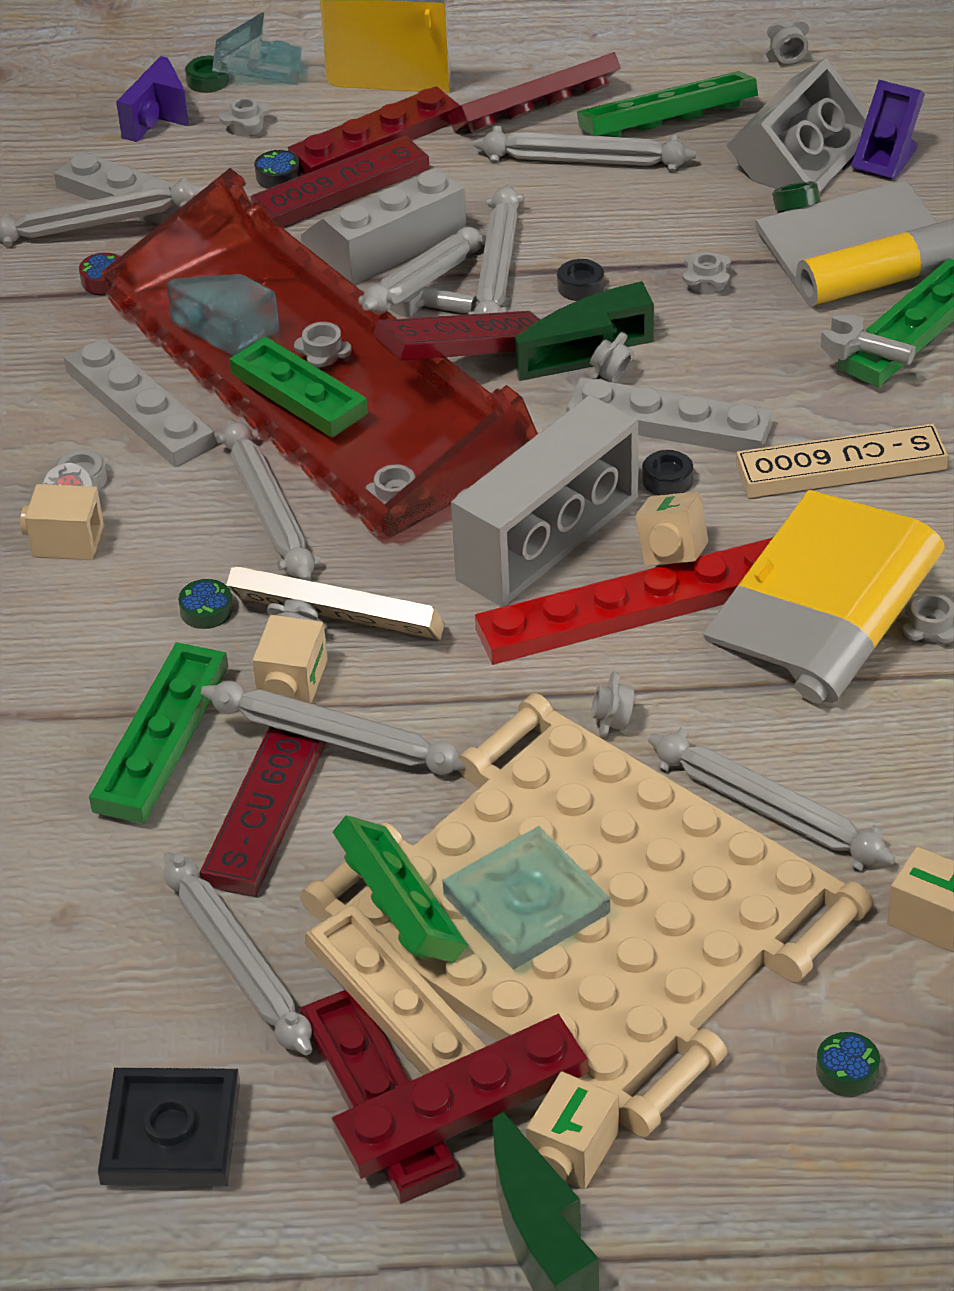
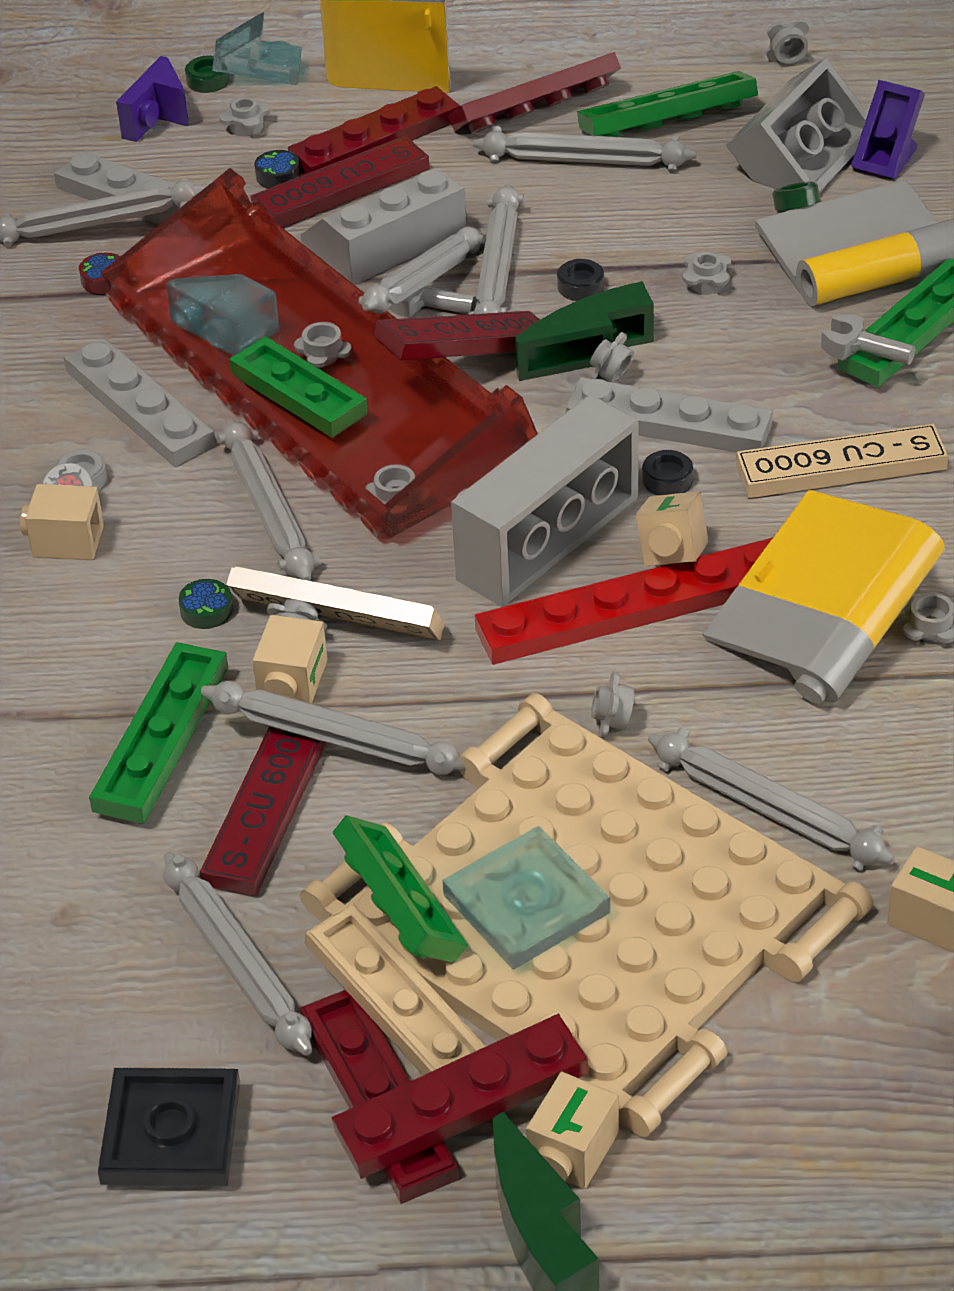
tile [816,1032,880,1096] -> none

